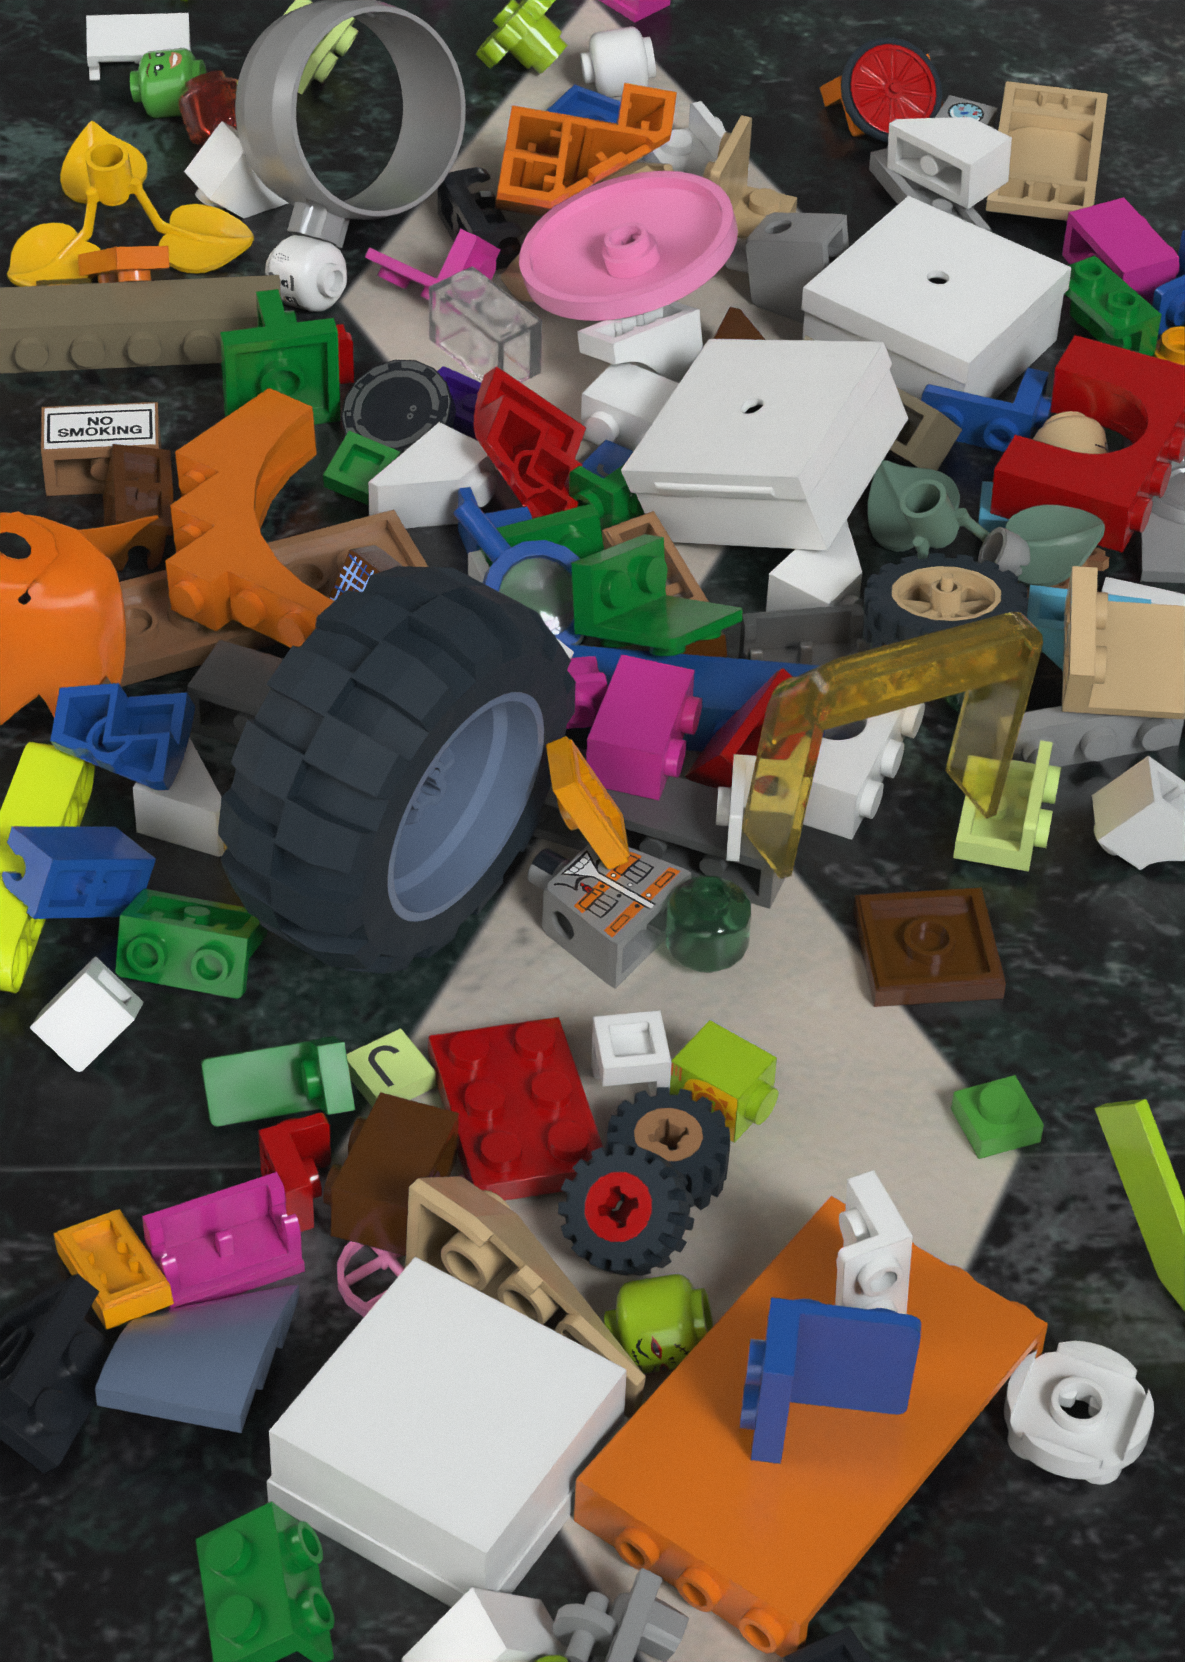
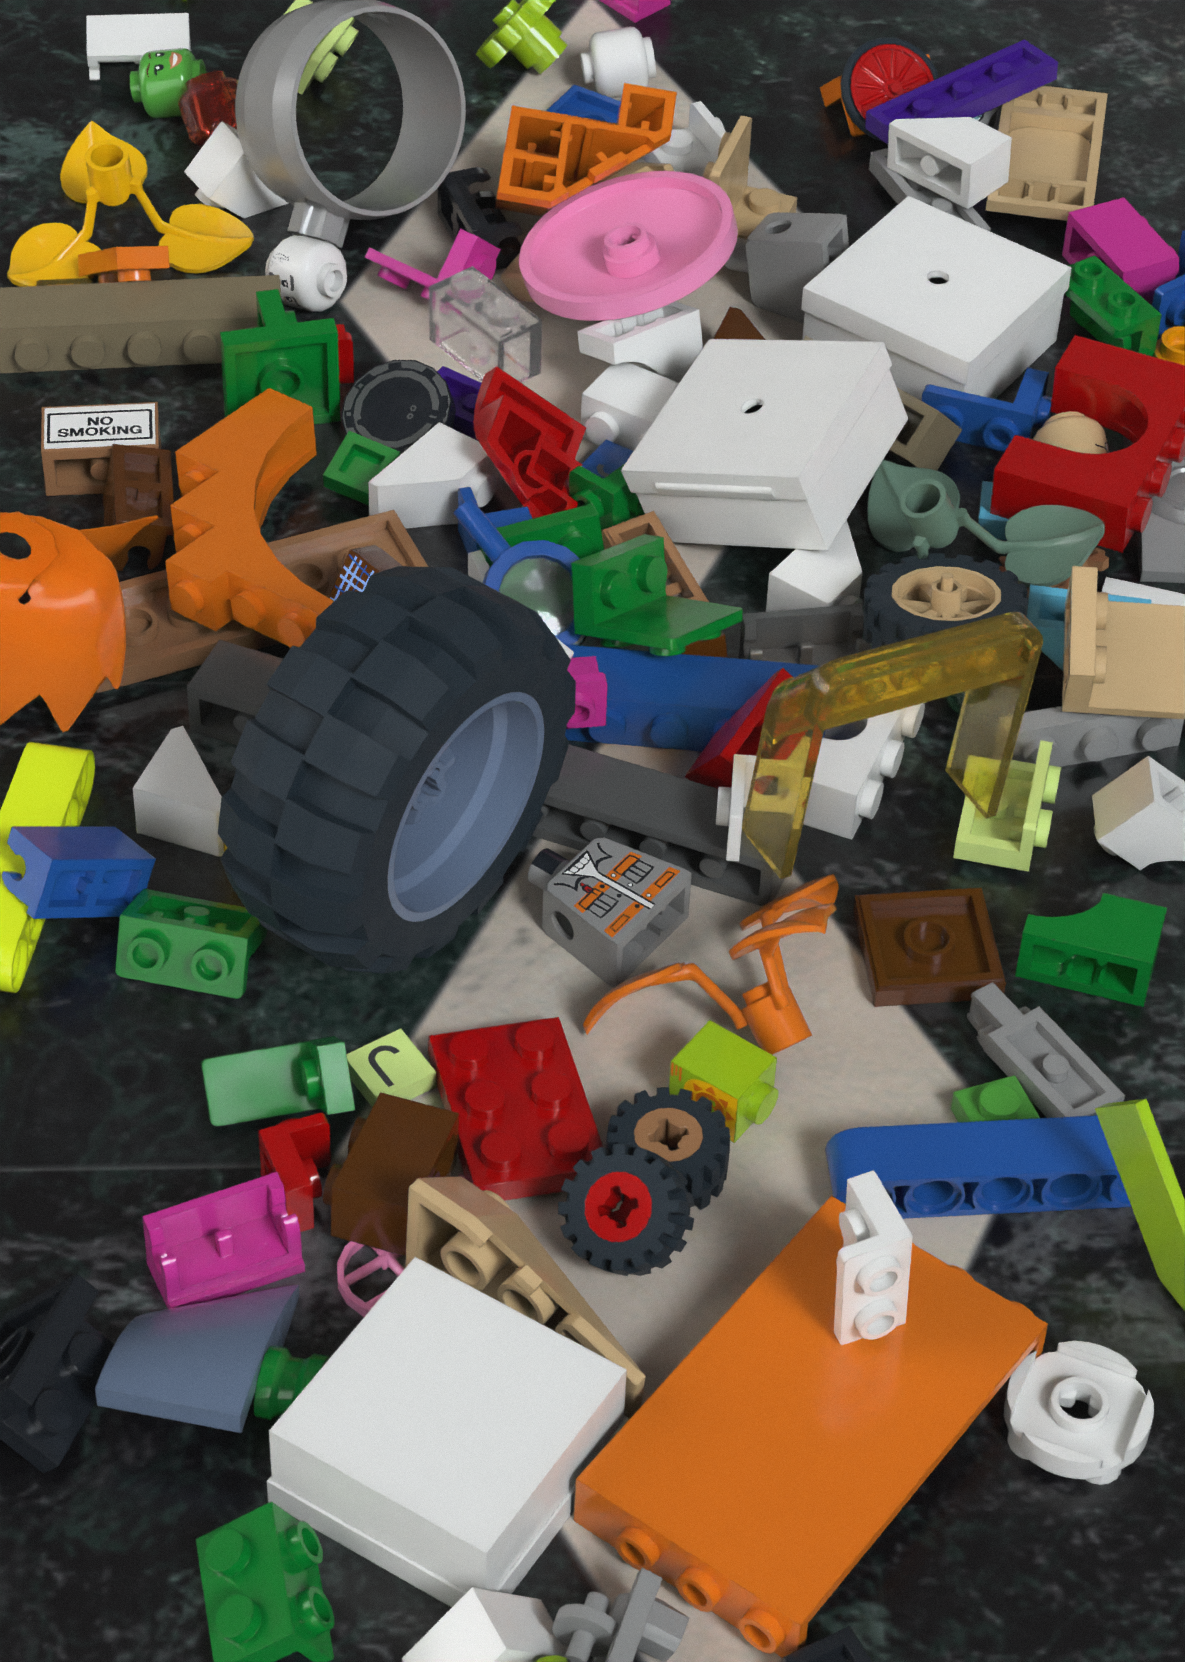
white panel [30,956,143,1072] -> none
blue slope [50,683,195,790] -> none
light orange plate [54,1209,174,1330] -> none
light orange plate [546,736,630,870] -> none
dark pink brick [586,654,702,801] -> none
white panel [591,1010,672,1097] -> none
lime head [604,1274,714,1374] -> none
clear green head [666,876,752,973] -> none
blue bracket [739,1297,922,1464] -> none
light grey hinge [978,527,1031,577] -> none
none -> green wheel [254,1345,330,1420]
none -> orange plant [583,874,839,1055]
none -> blue beam [825,1115,1157,1219]
none -> dark purple plate [866,39,1058,144]
none -> light grey hinge [967,982,1125,1118]
none -> green arch [1015,893,1167,1007]

